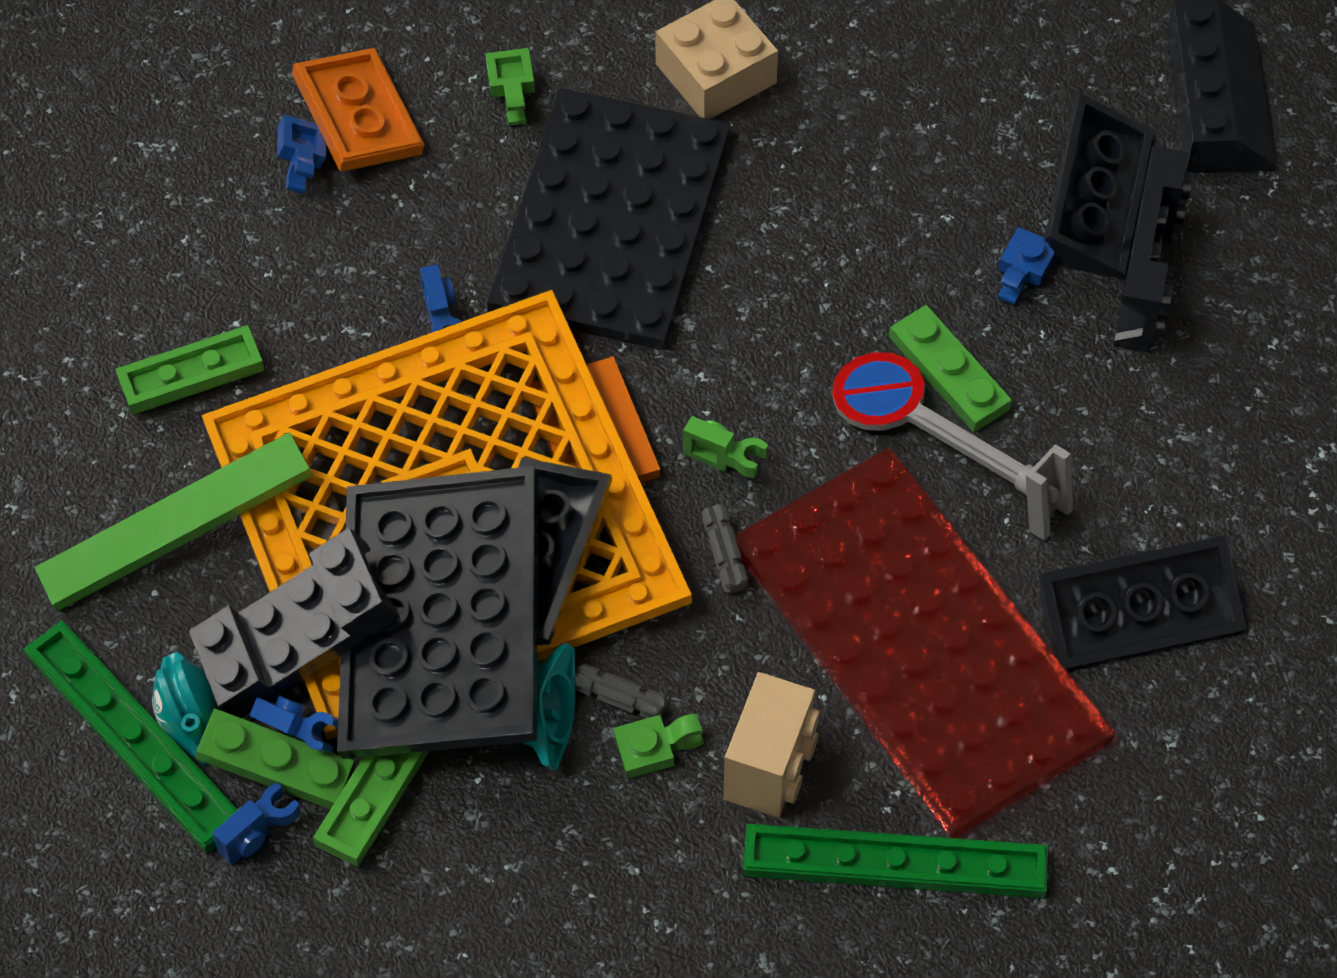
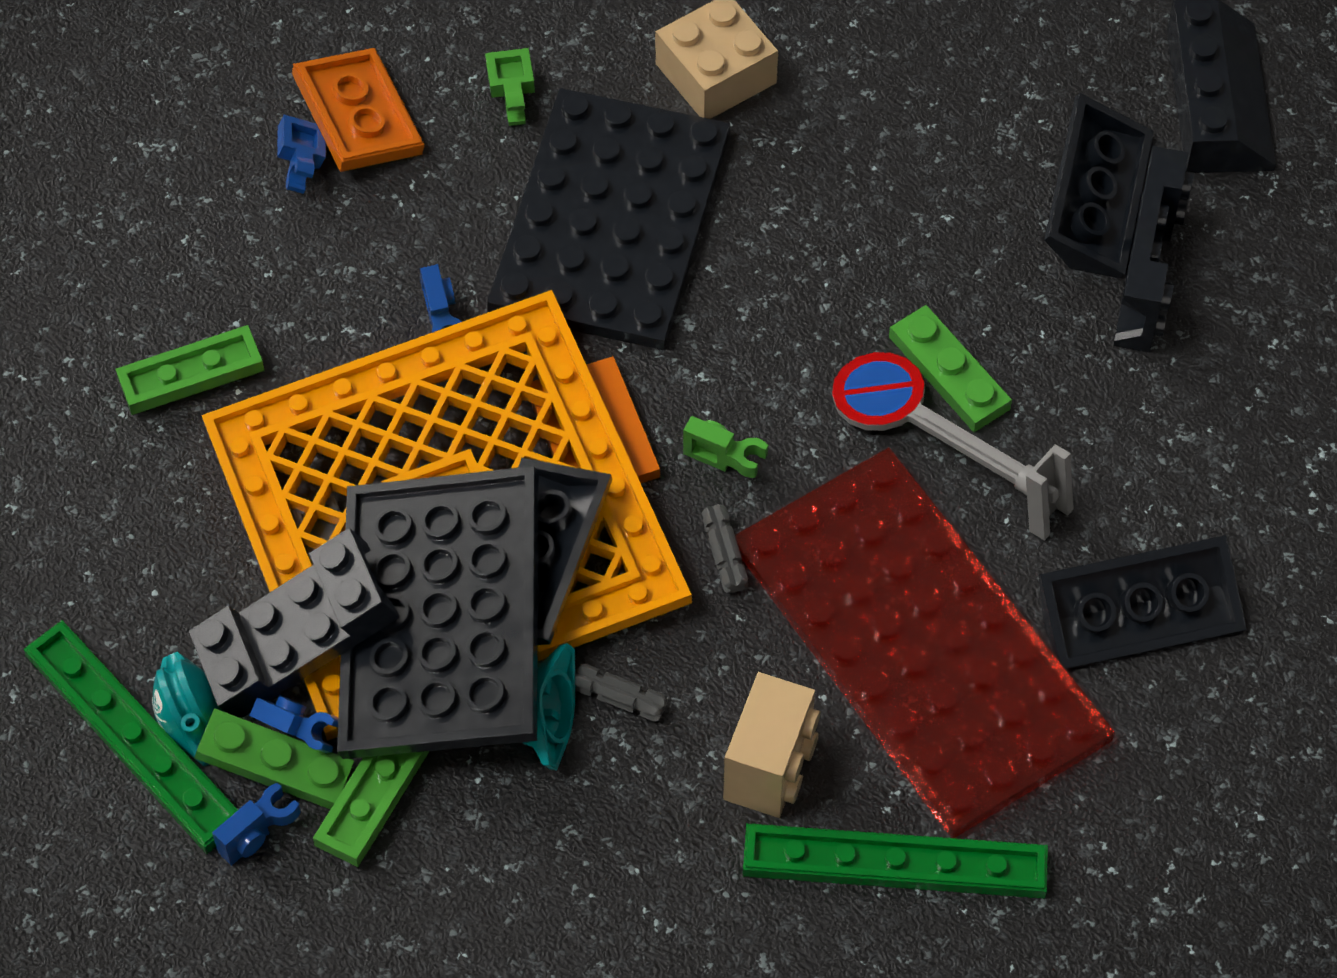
bright green tile [34,432,313,612] -> none
bright green plate [613,714,704,779] -> none
blue plate [998,227,1057,305] -> none

